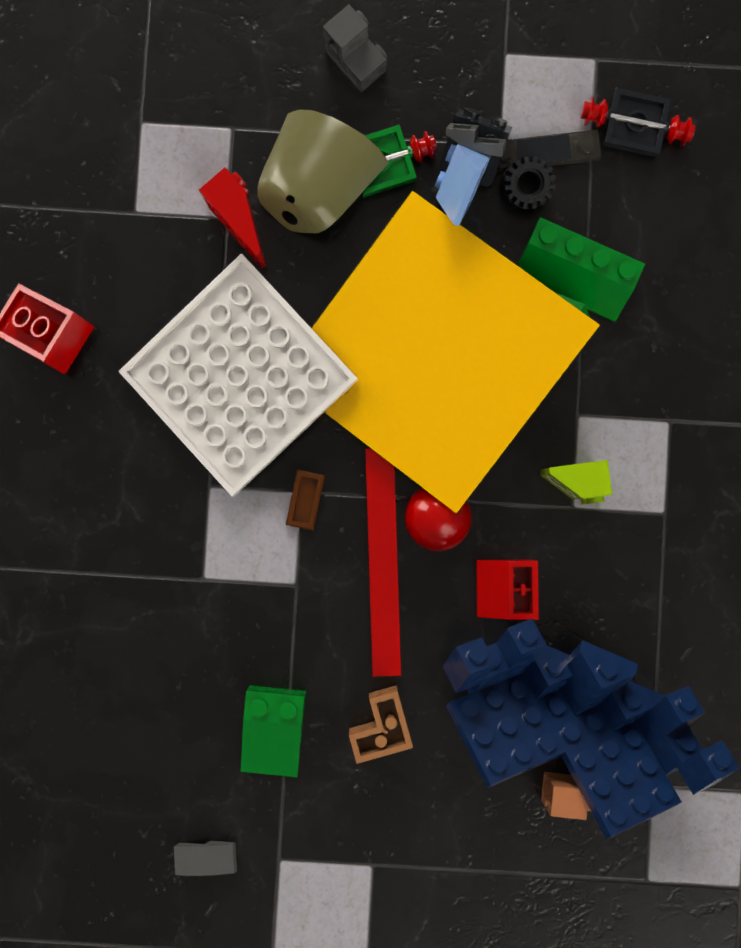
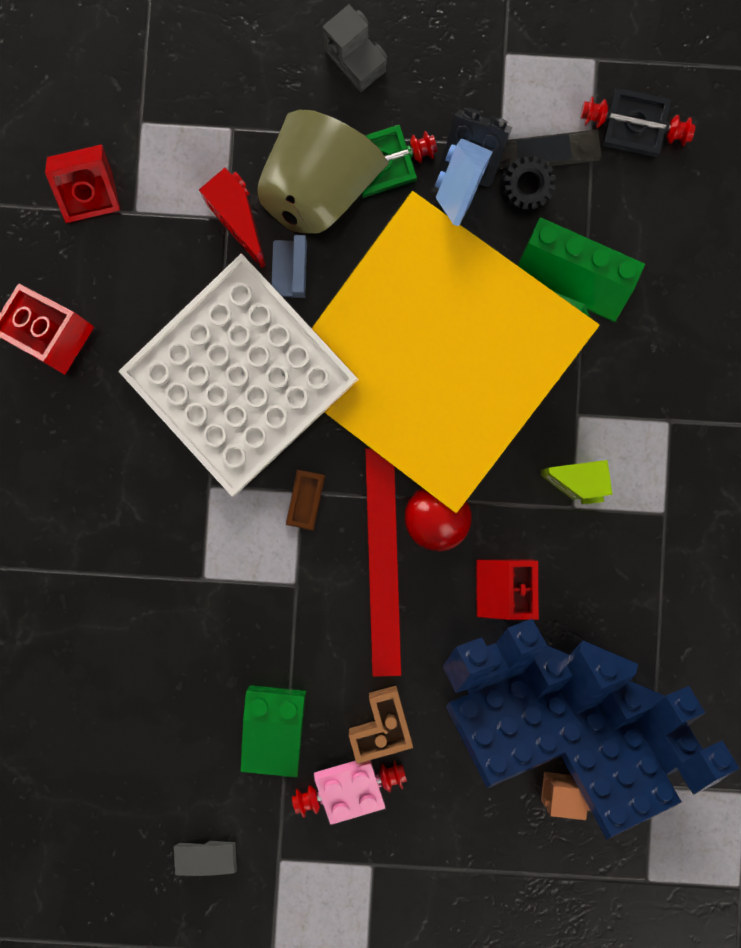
dark grey slope [446,123,506,157] -> none
none -> red slope [45,145,120,223]
none -> sand blue panel [272,235,307,298]
none -> bright pink plate [292,760,407,825]

